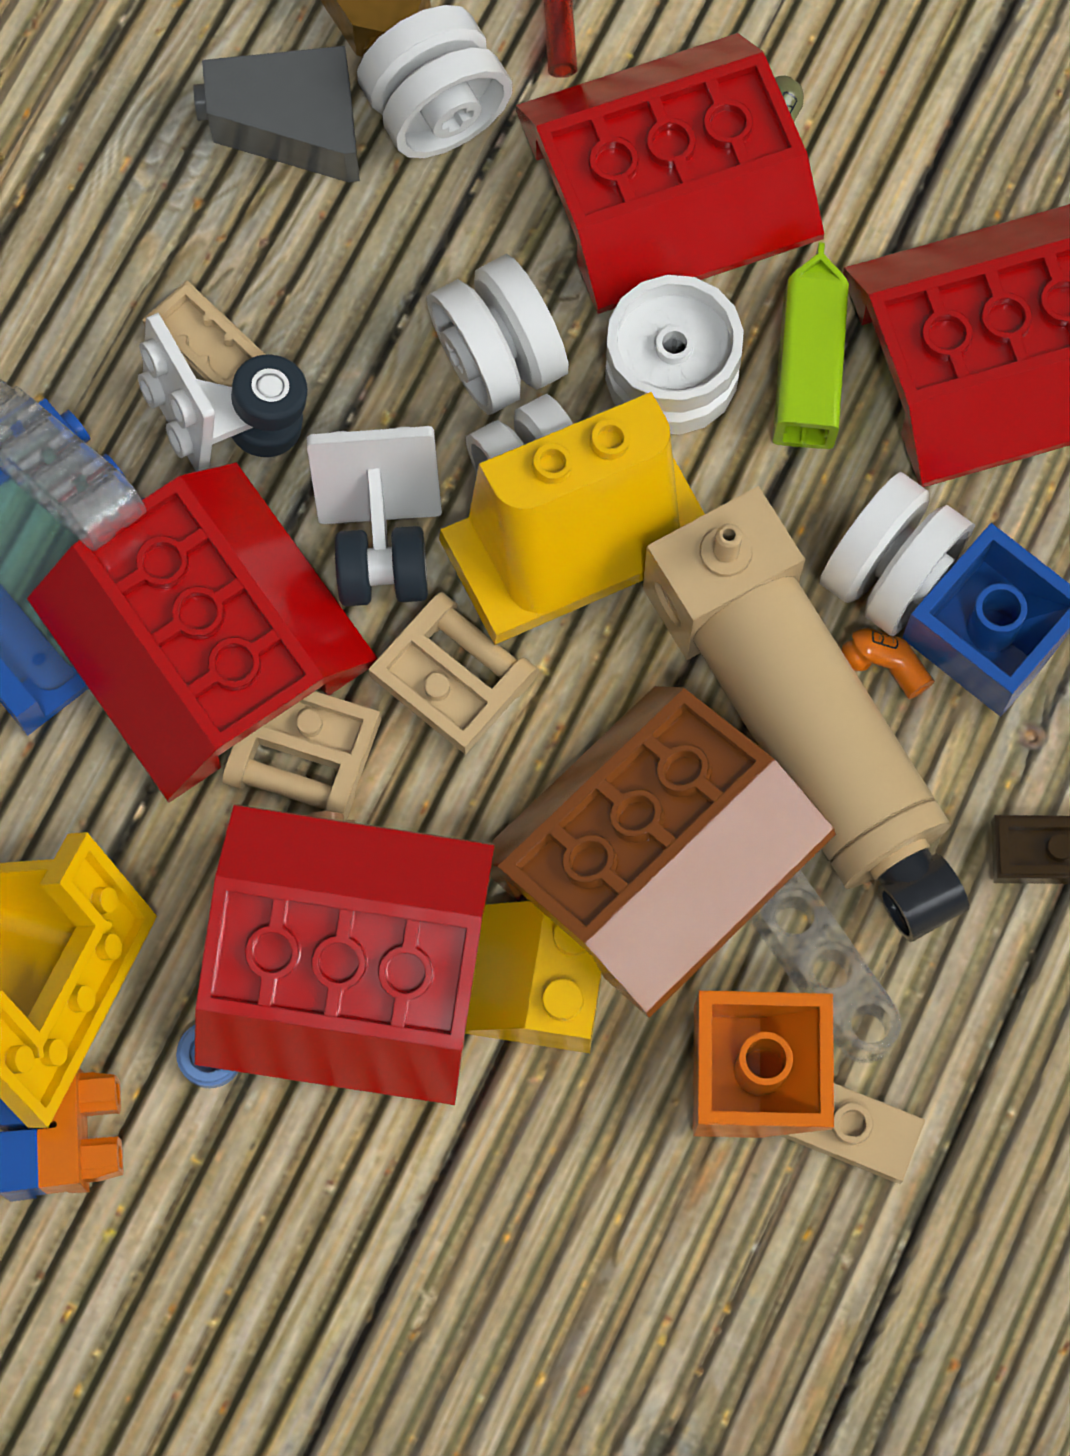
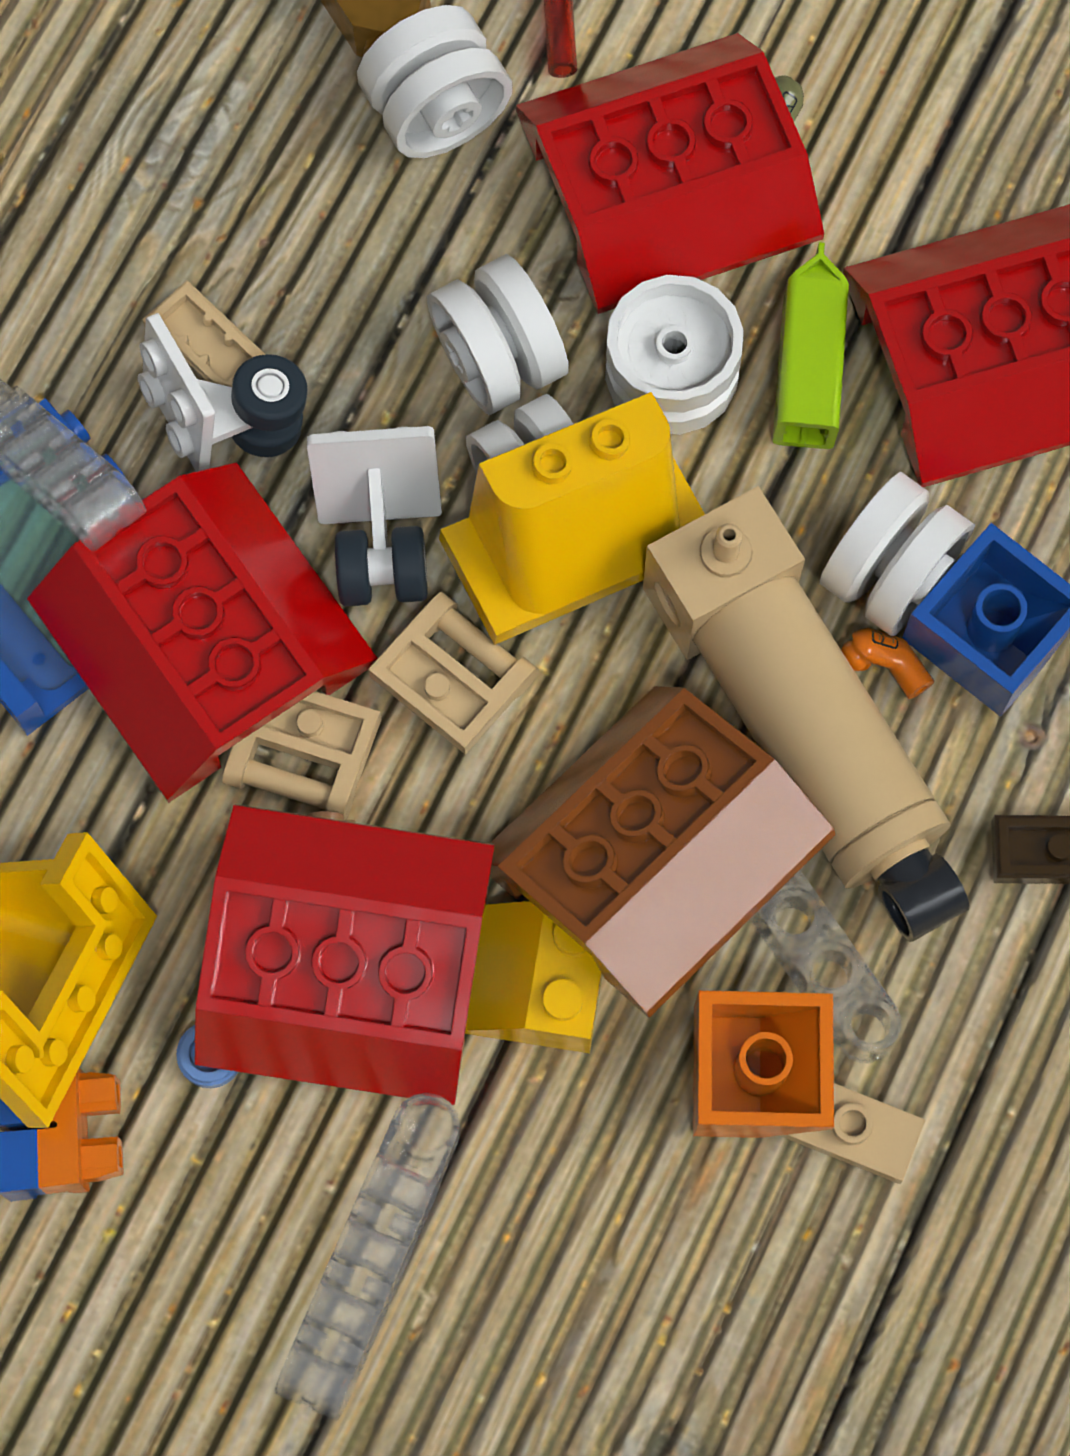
dark grey slope [193,46,360,182] -> none
none -> clear piece [275,1093,461,1421]

